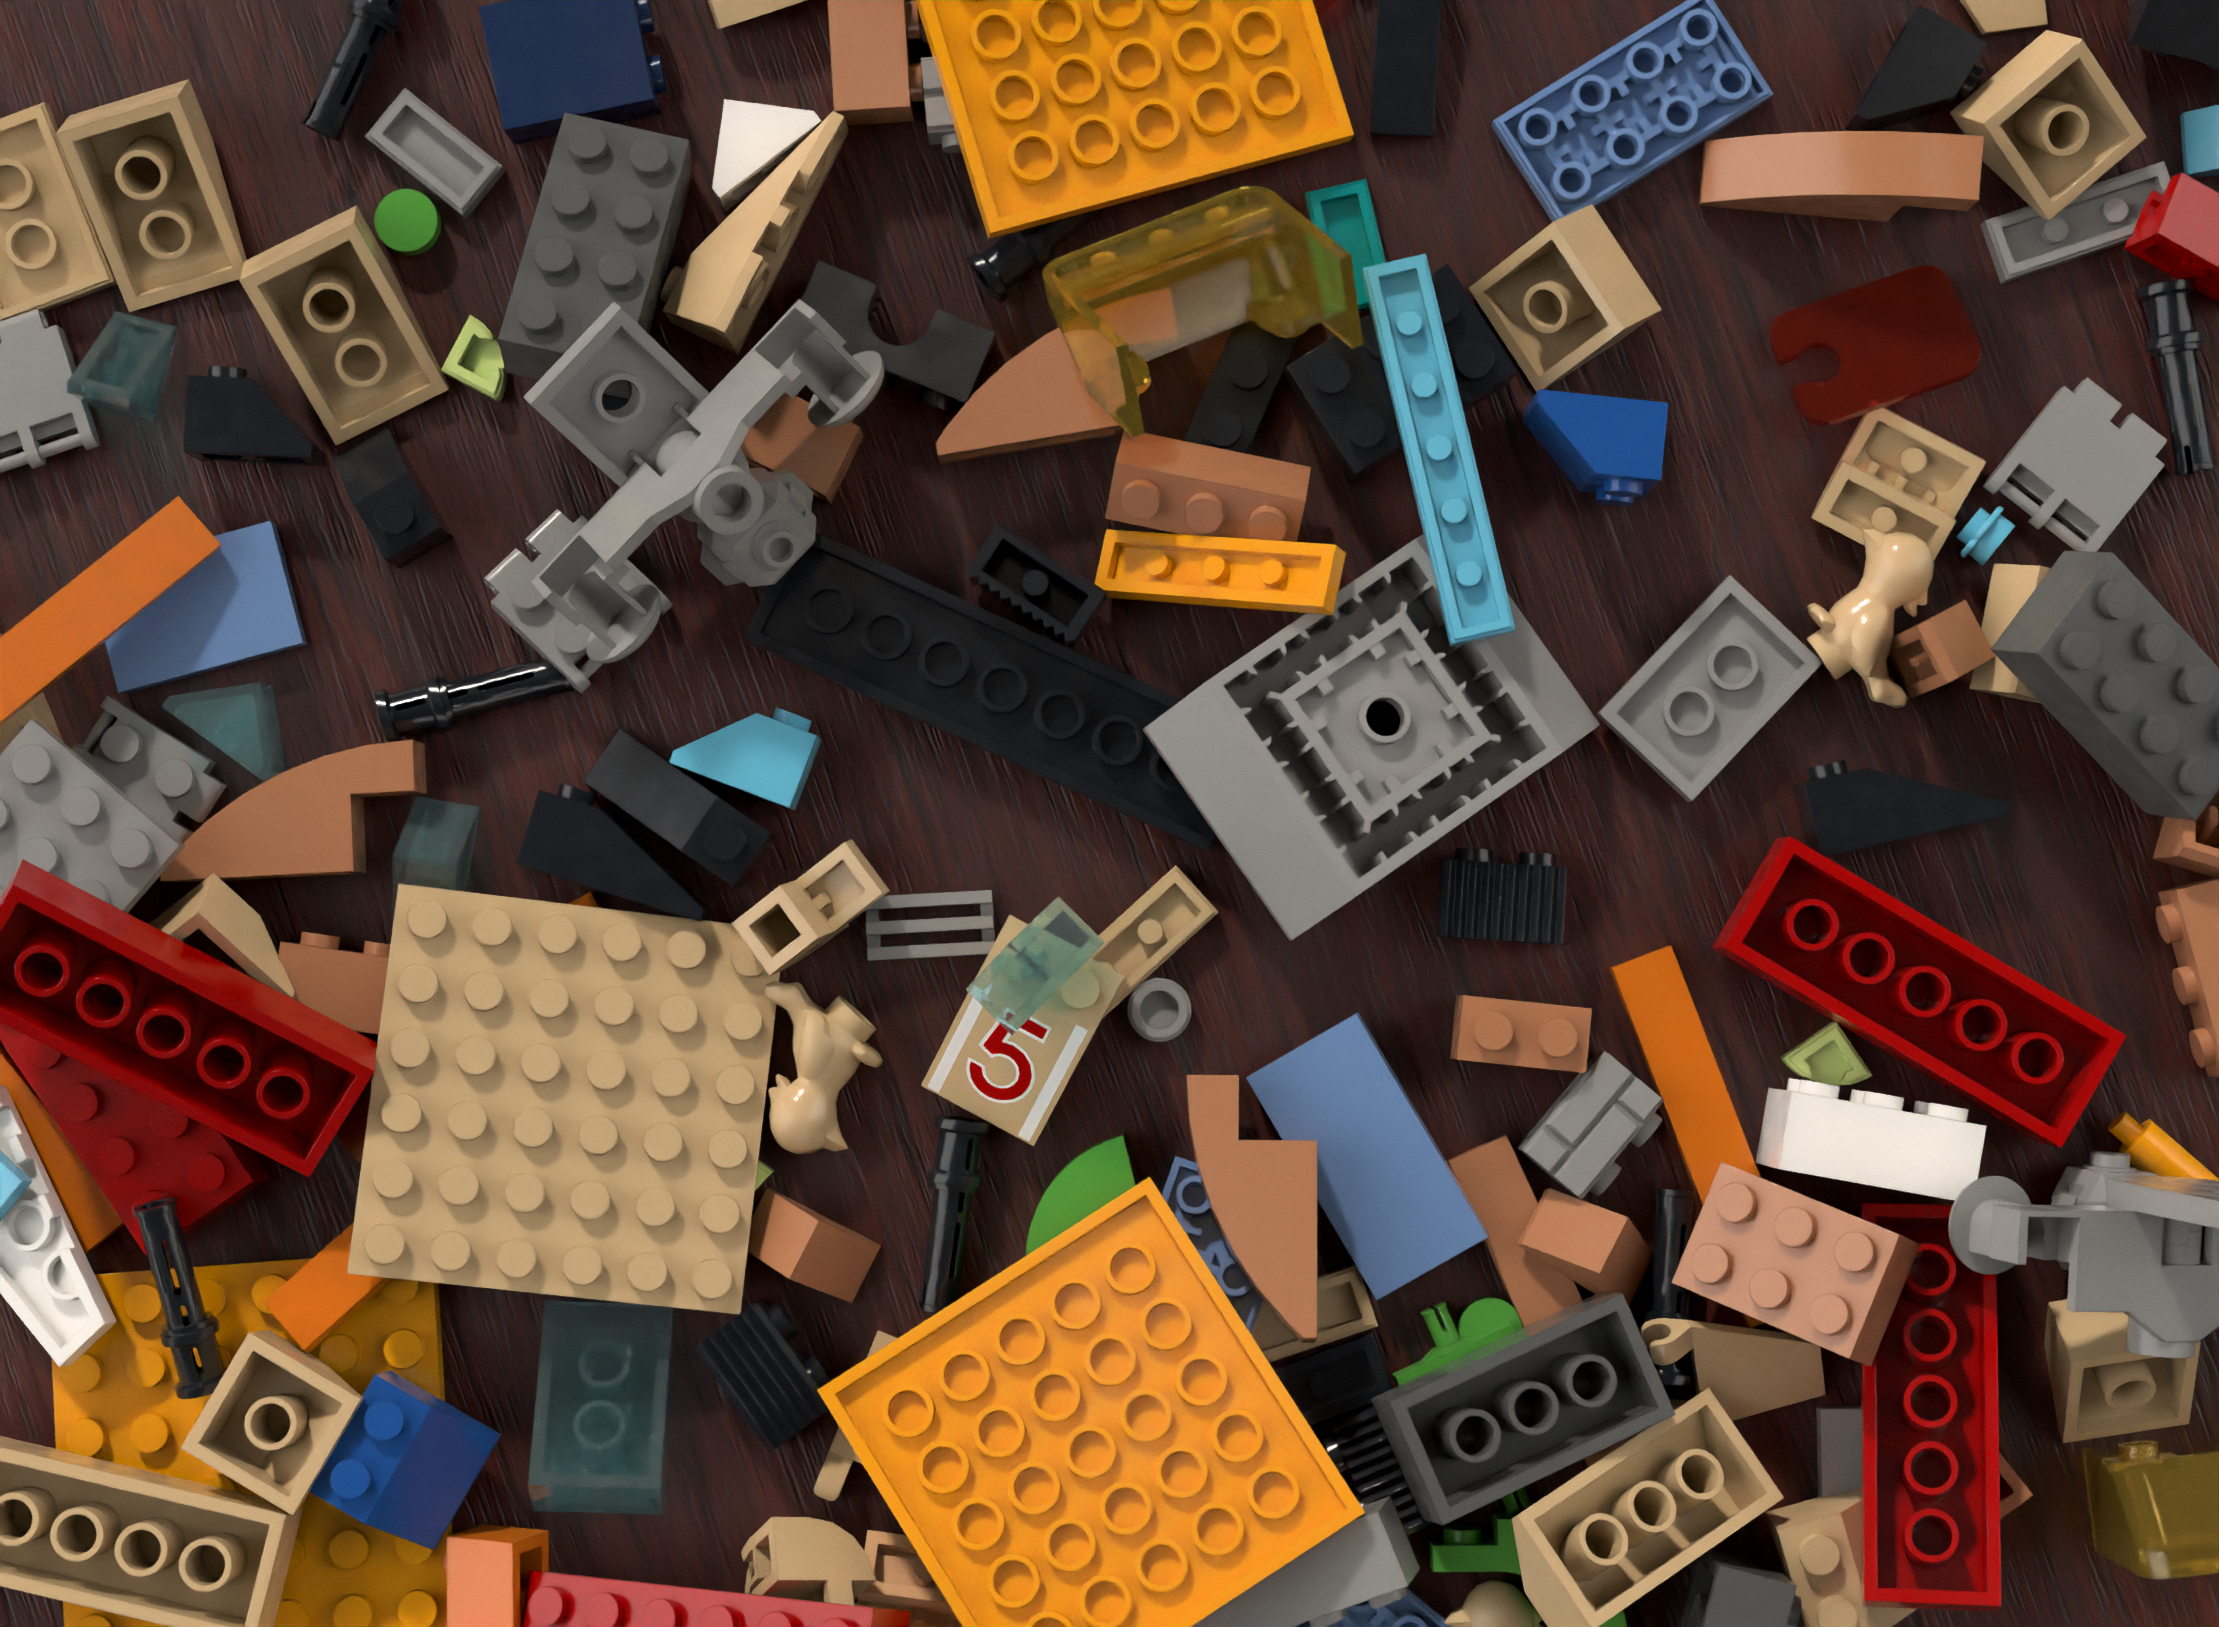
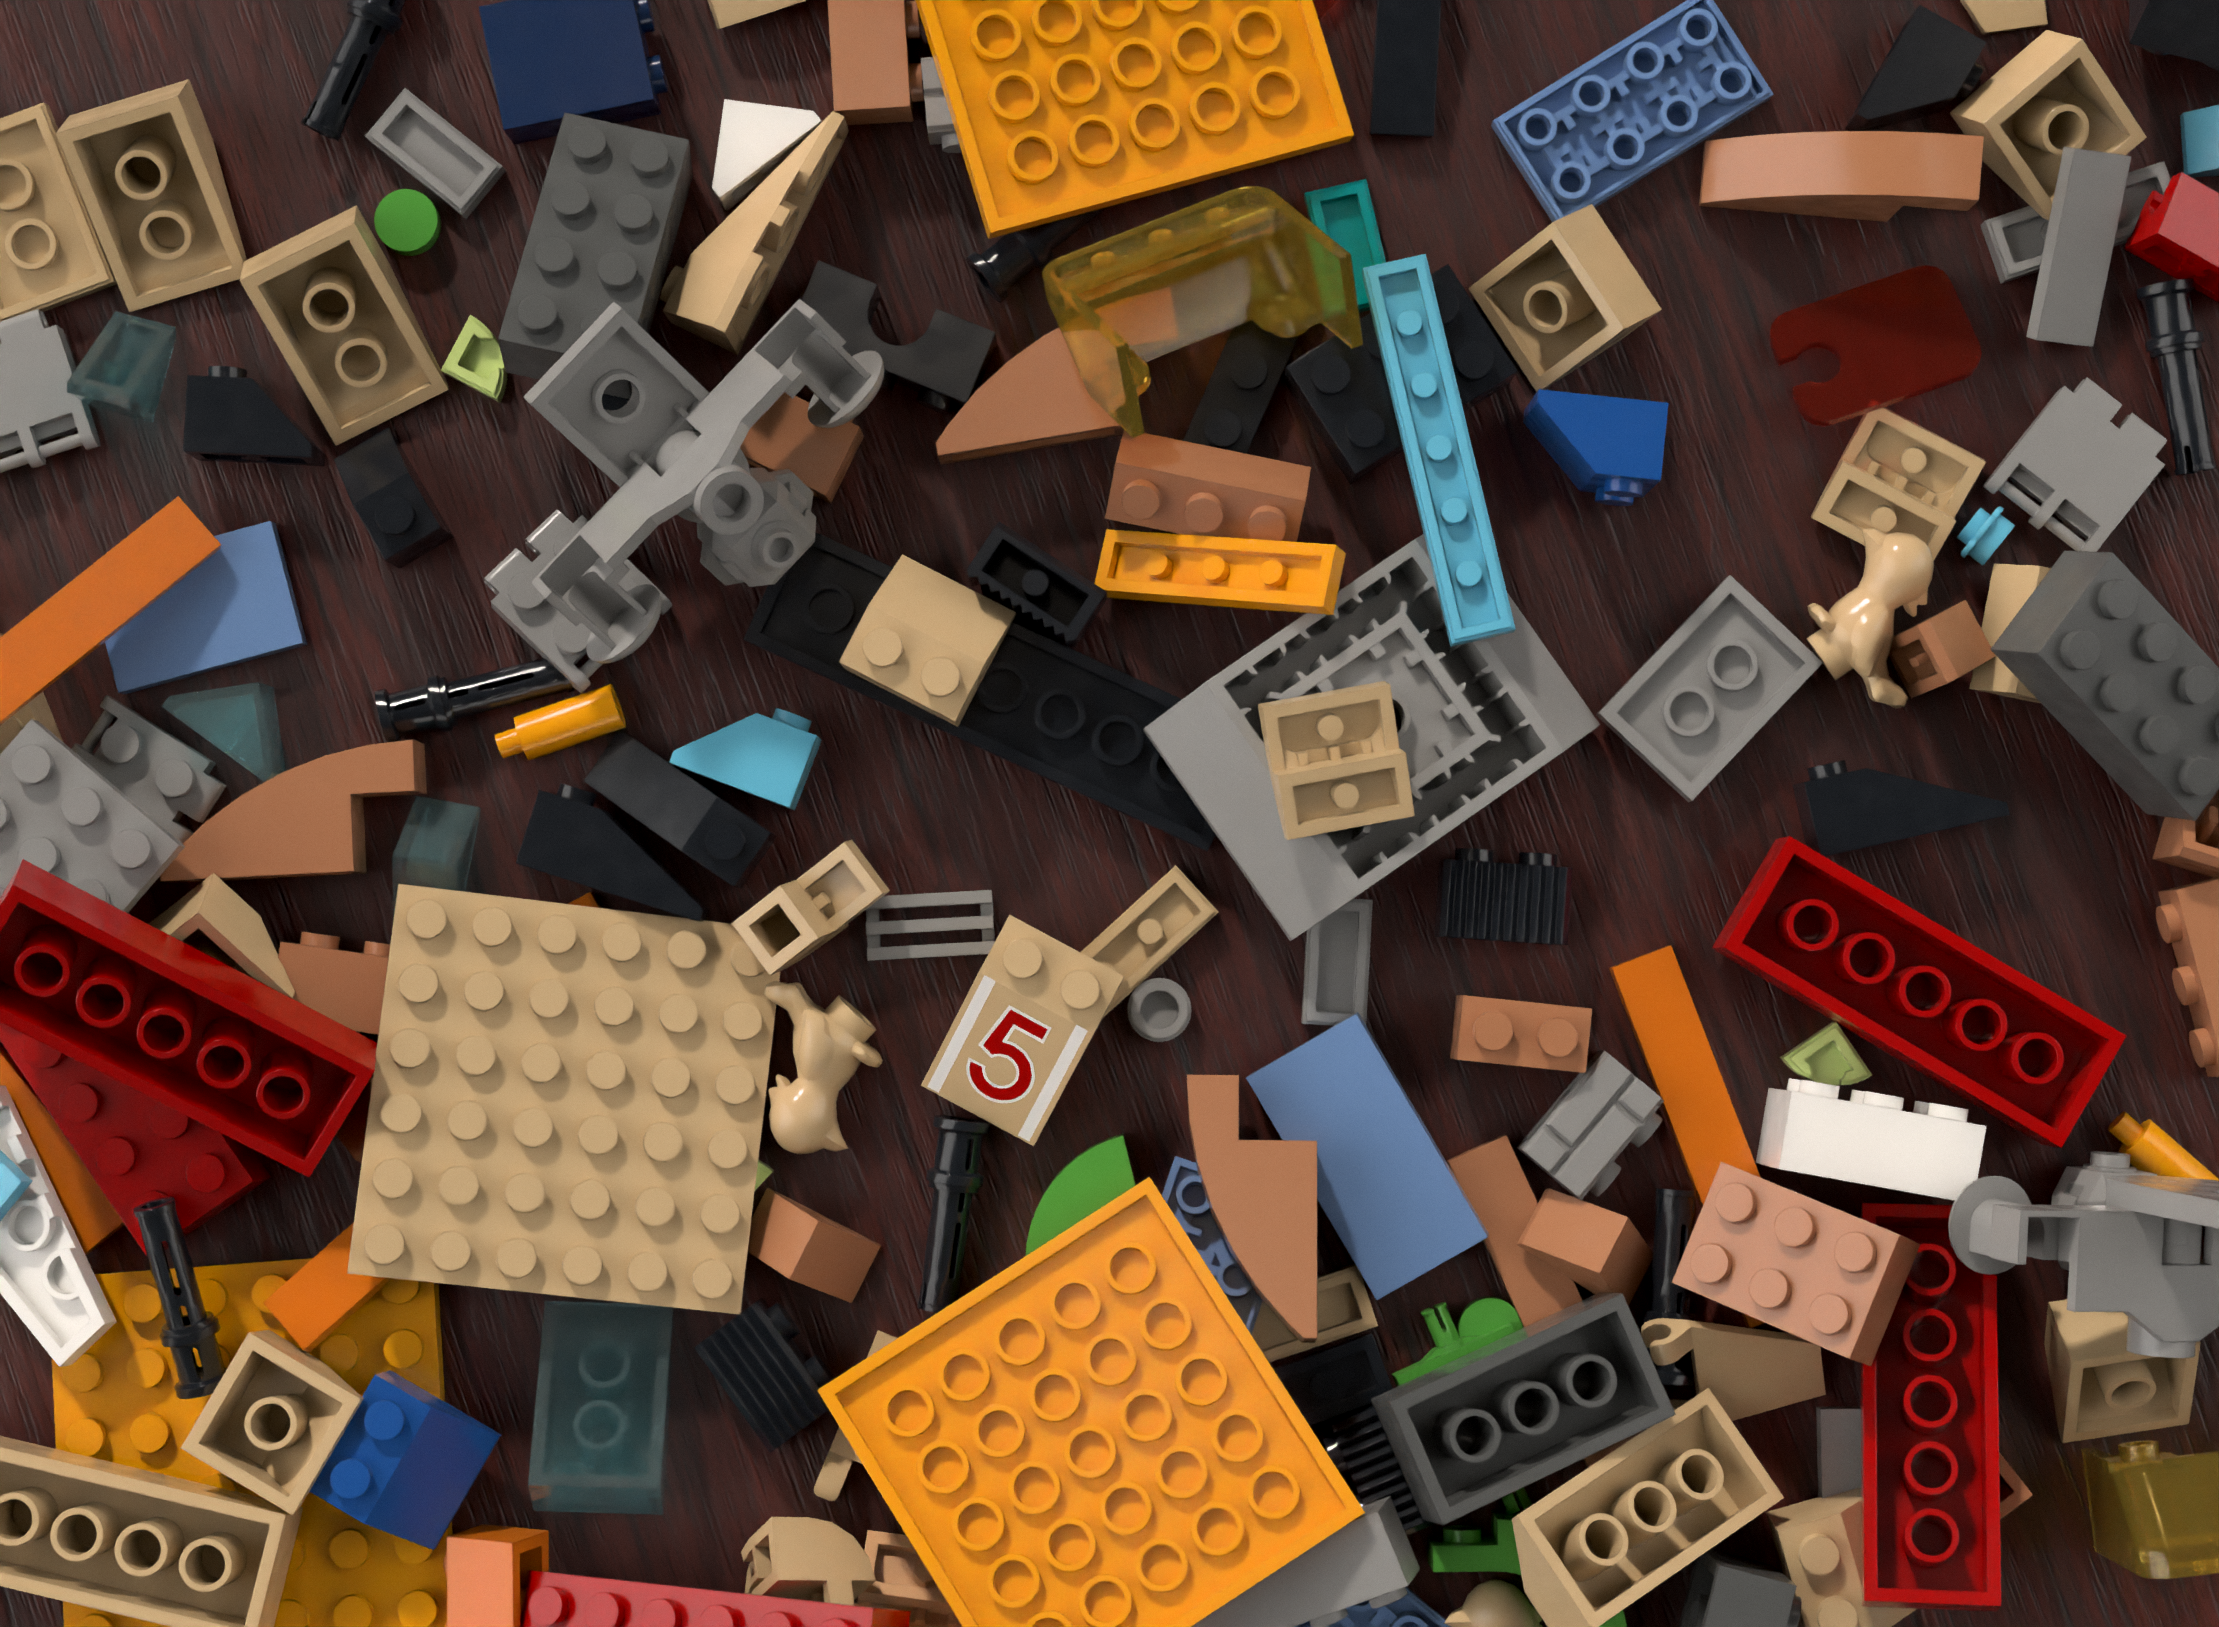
clear light blue slope [966,896,1105,1036] -> none
none -> light orange cylinder [495,684,626,761]
none -> tan slope [839,554,1016,727]
none -> tan slope [1258,681,1415,840]
none -> light grey tile [1301,899,1373,1026]
none -> light grey tile [2026,147,2132,347]

